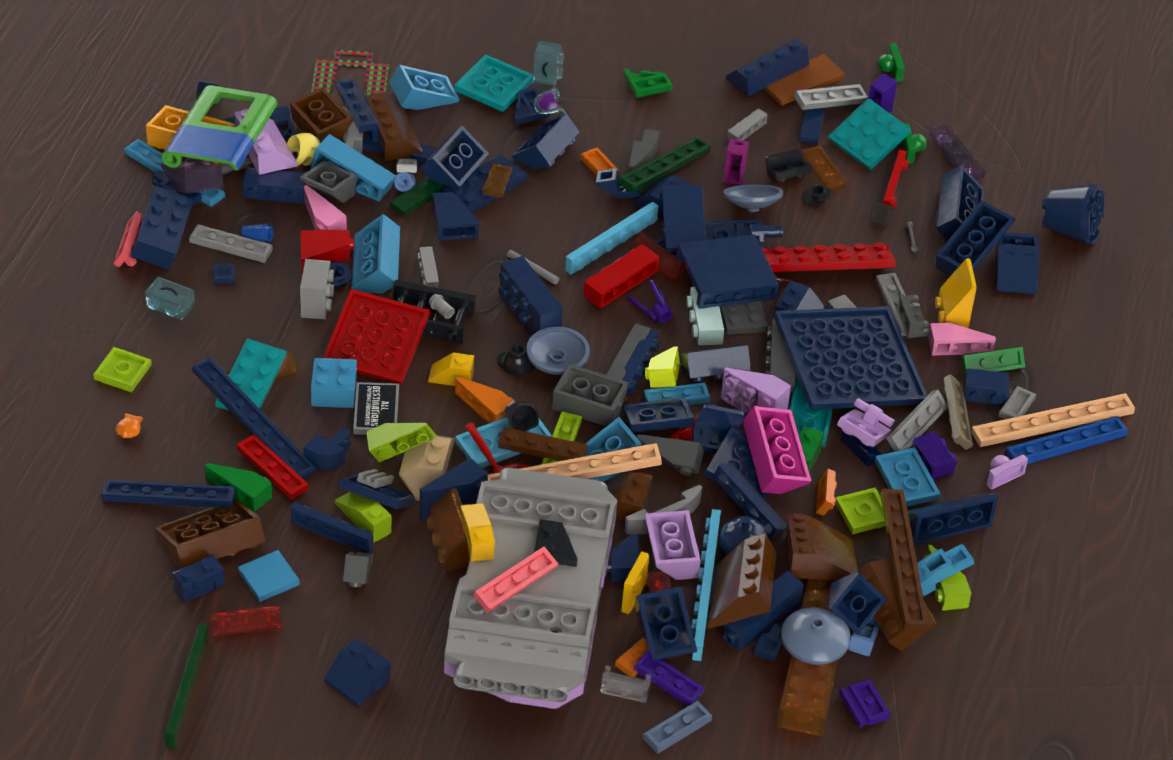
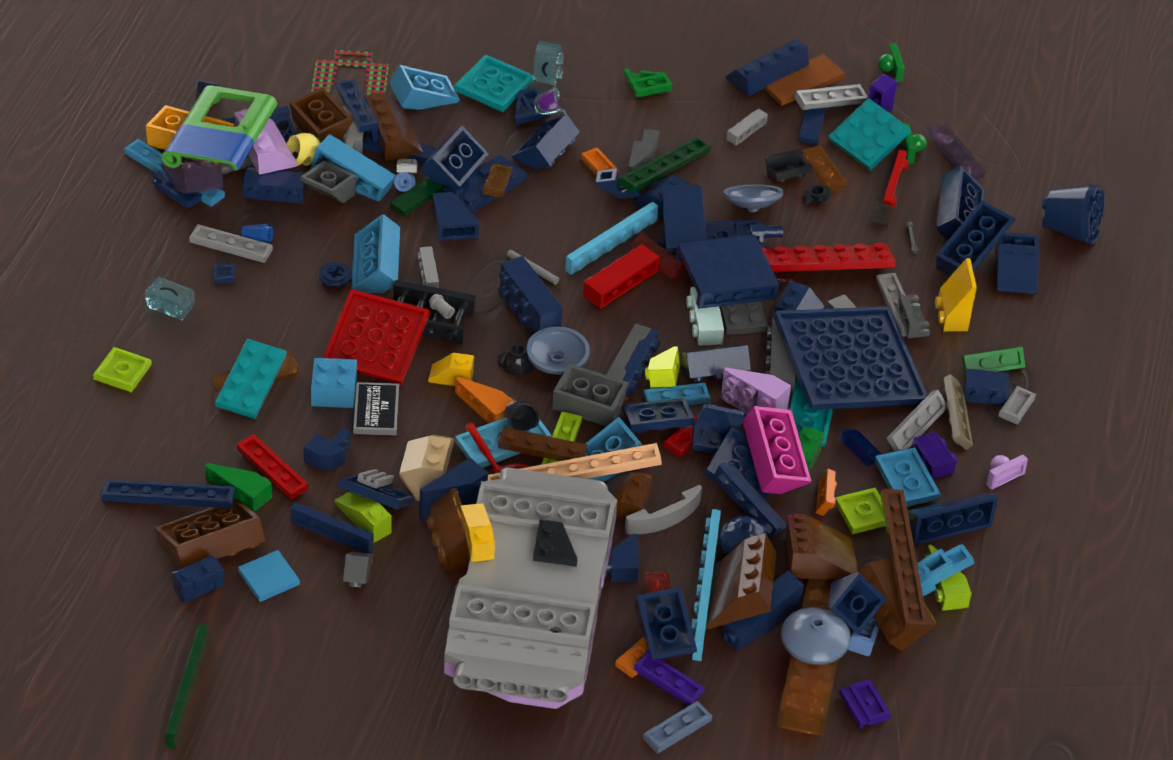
coral plate [113,211,142,267] -> none
orange animal [115,413,143,438] -> none
dark blue brick [131,185,193,270] -> none
dark blue tile [192,357,316,479] -> none
clear red plate [211,606,282,637] -> none
light grey brick [300,259,334,320] -> none
red slope [301,230,354,274] -> none
bright pink slope [304,185,347,230] -> none
dark blue slope [324,637,390,706] -> none
lime slope [366,423,437,463] -> none
coral plate [473,547,558,613] -> none
clear hinge [601,665,652,703] -> none
yellow tile [621,551,649,614] -> none
dark purple plant [627,280,673,323] -> none
dark grey slope [637,434,704,476] -> none
lavender slope [645,510,701,580] -> none
magenta torso [723,139,749,185] -> none
dark blue plate [754,623,783,662] -> none
lavender plate [837,398,895,447] -> none
bright pink slope [928,323,996,356] -> none
light nougat plate [971,393,1135,447] -> none
blue tile [1005,416,1128,464] -> none

